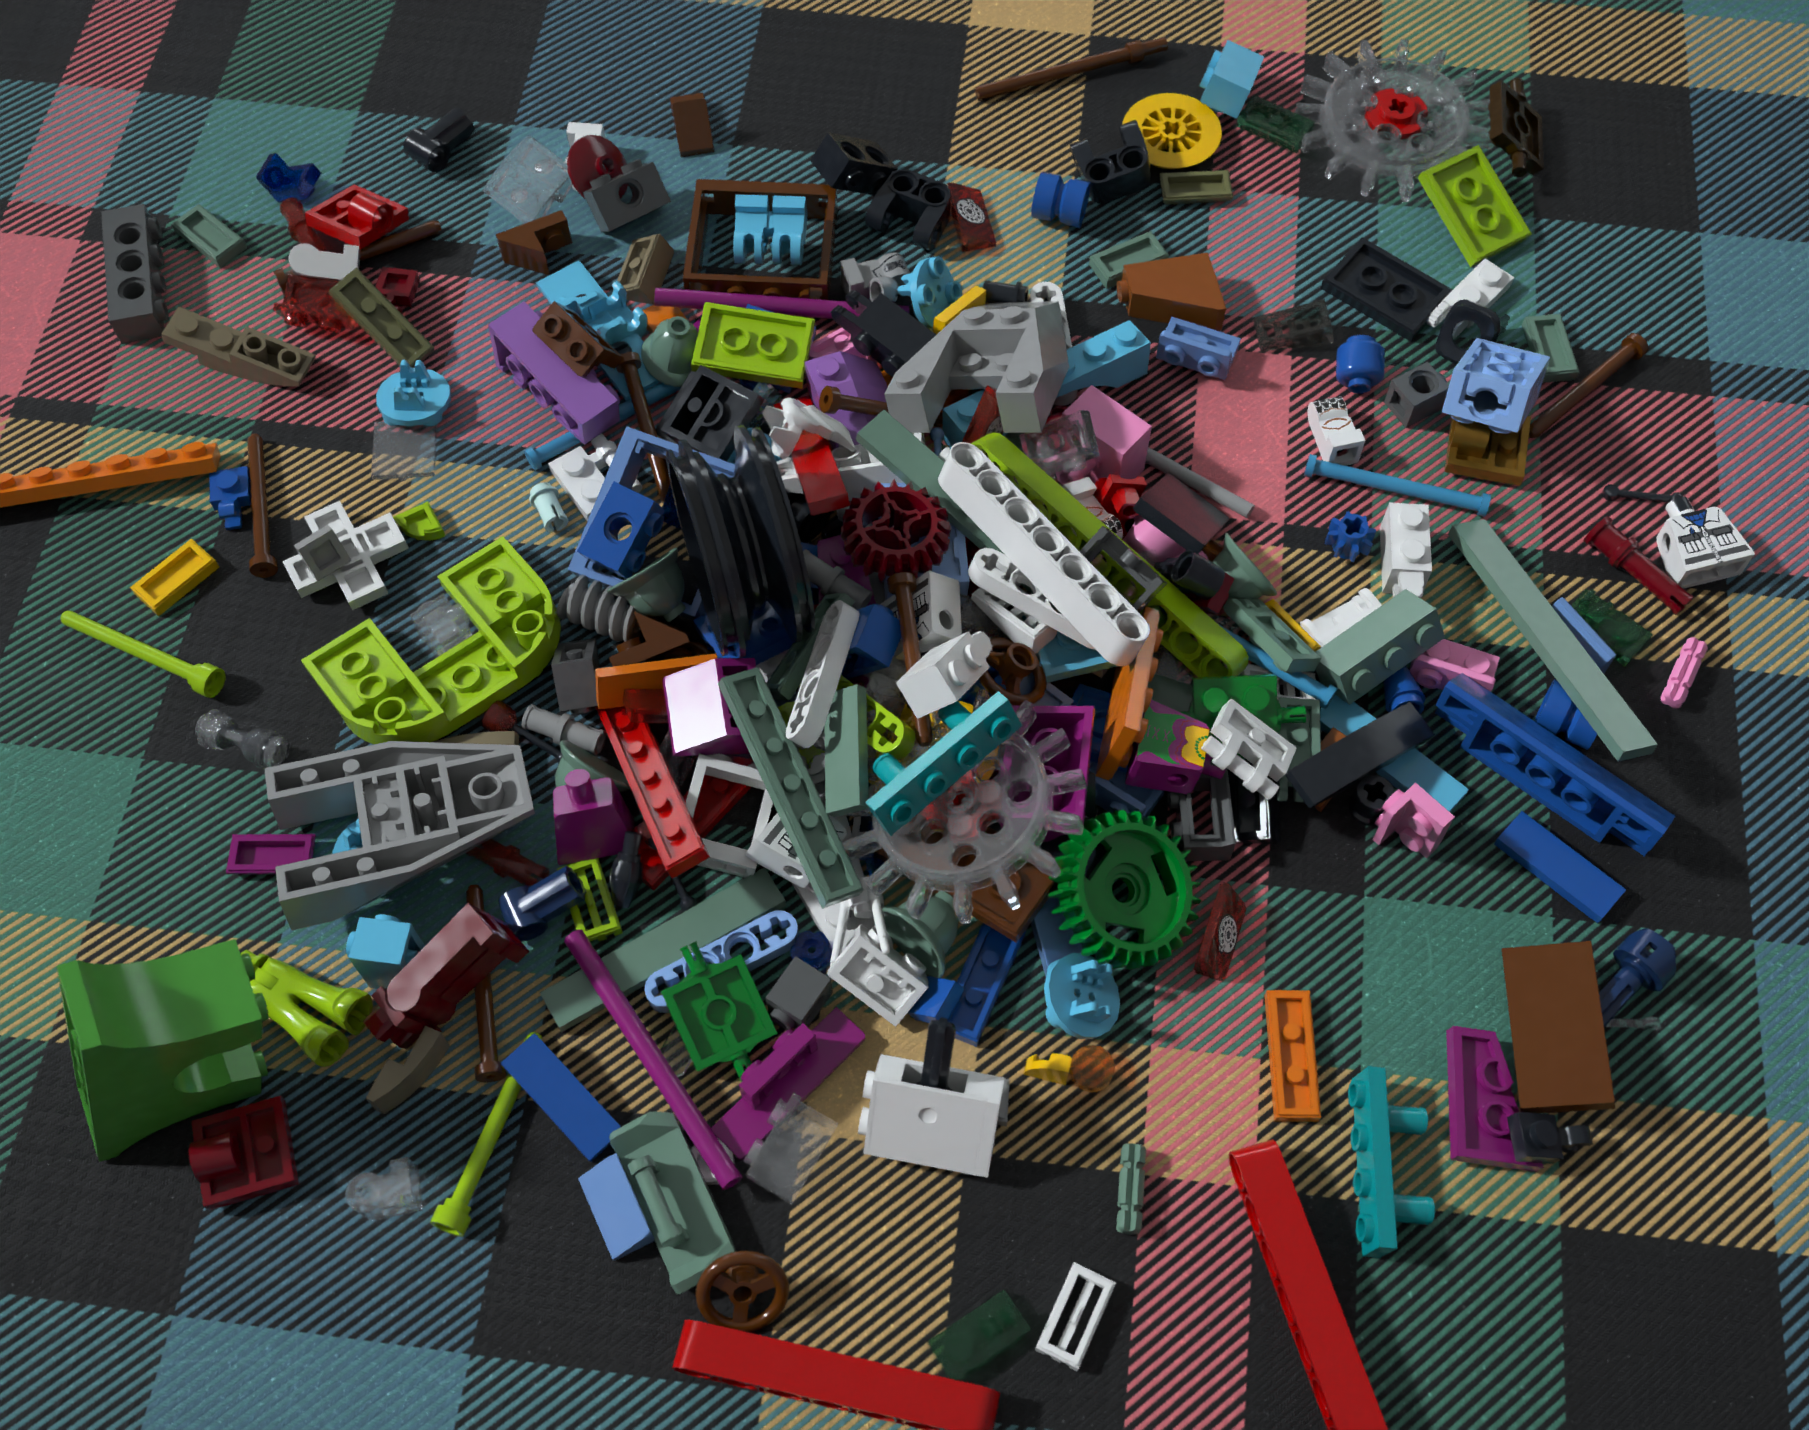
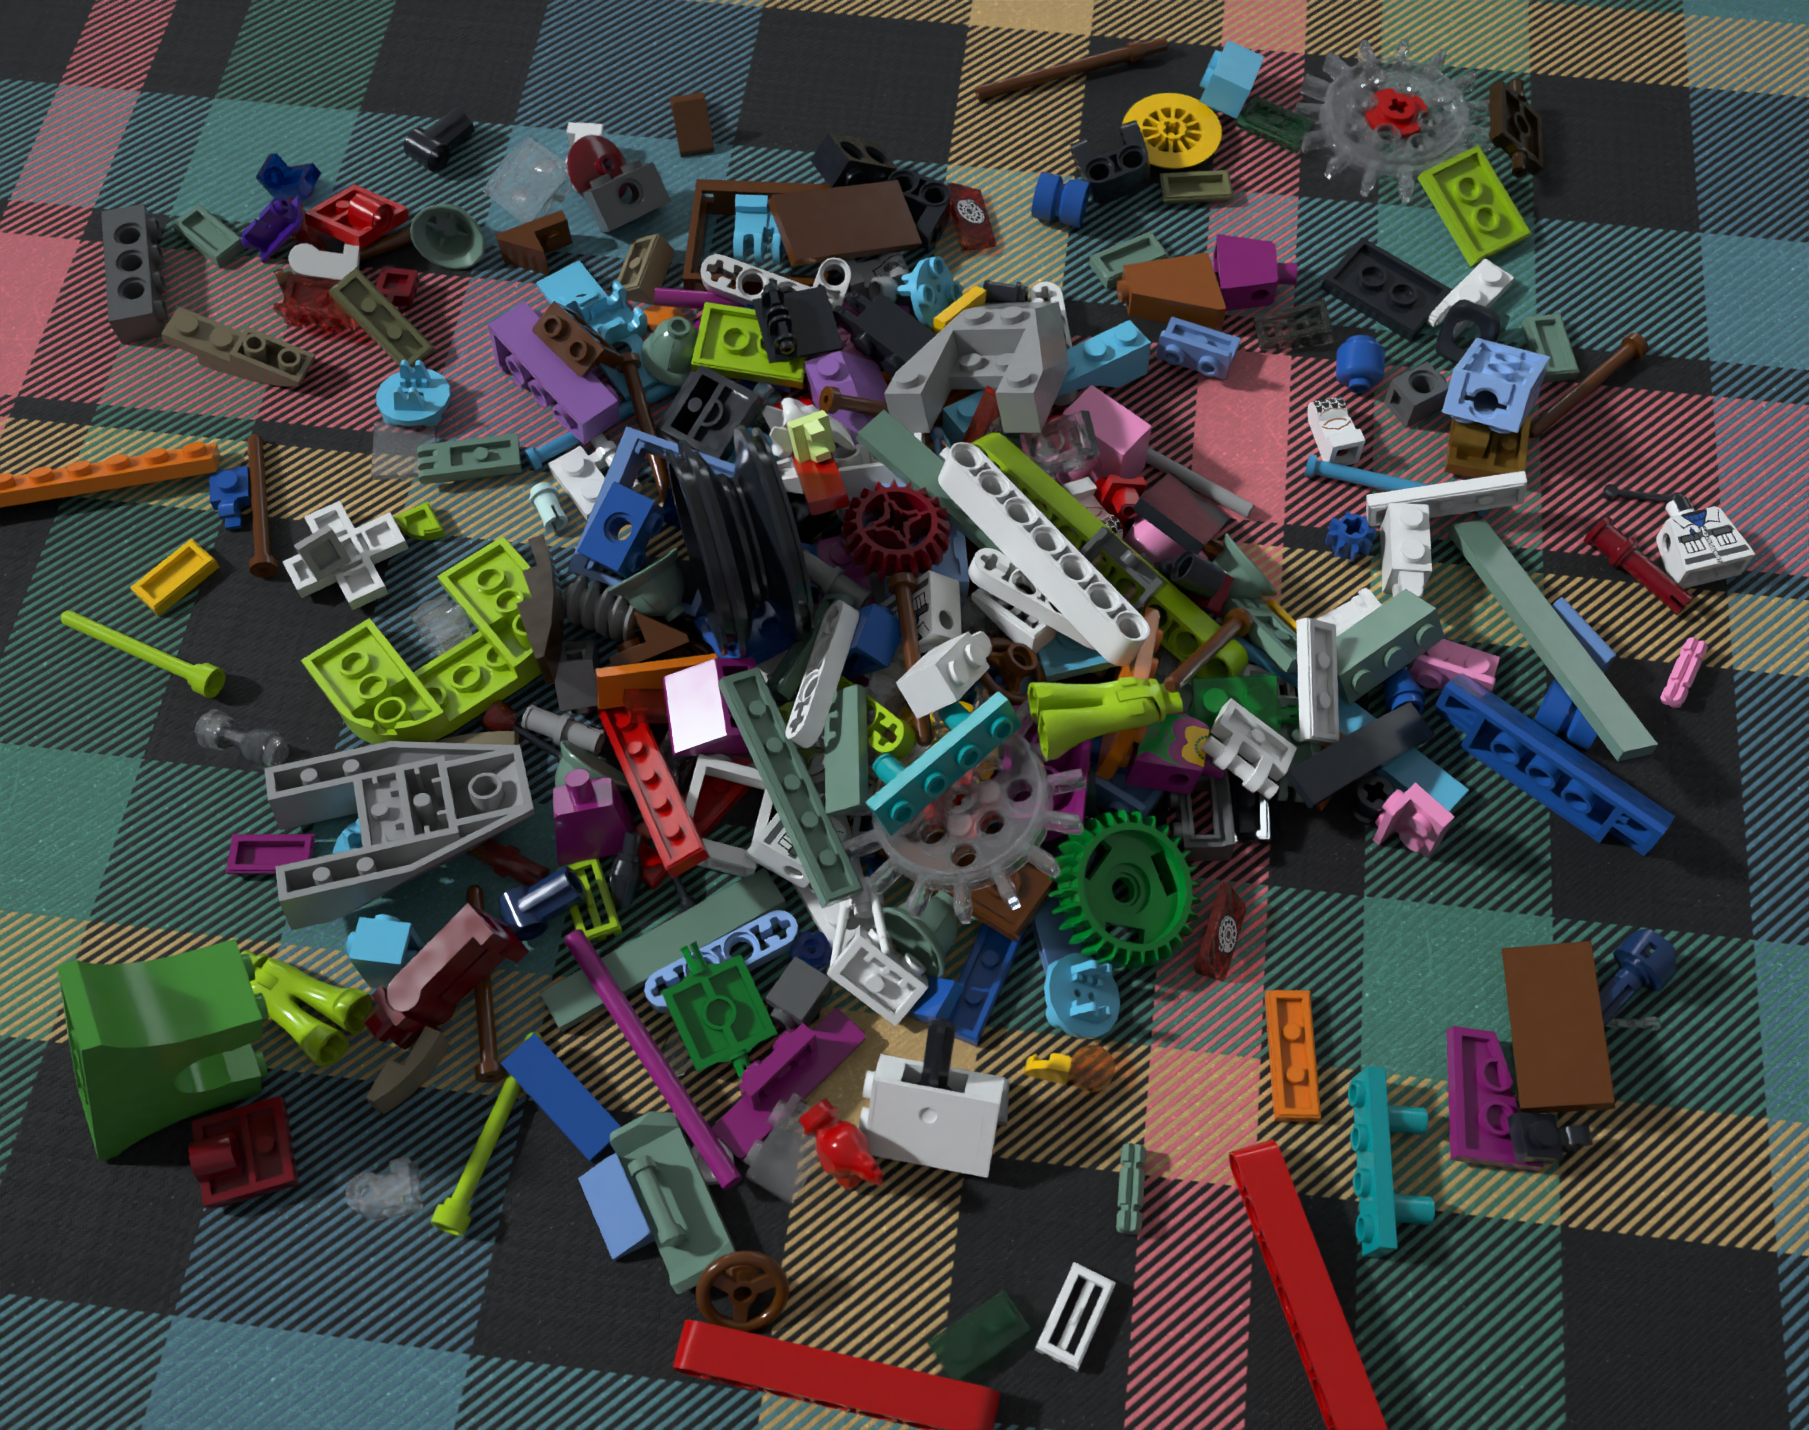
blue tile [1494,811,1626,924] -> none
clear green plate [1571,589,1653,667] -> none
none -> dark purple hinge [241,195,304,263]
none -> sand green hat [410,204,485,270]
none -> sand green hinge [417,433,522,484]
none -> dark brown slope [516,534,564,685]
none -> white beam [701,254,851,310]
none -> black hinge [752,283,843,364]
none -> reddish brown tile [768,180,922,266]
none -> yellowish green tile [787,410,836,463]
none -> red animal [798,1098,883,1191]
none -> lime piece [1028,676,1183,760]
none -> reddish brown bar [1164,607,1253,693]
none -> magenta torso [1212,235,1298,311]
none -> white tile [1296,618,1339,746]
none -> white tile [1366,471,1527,527]

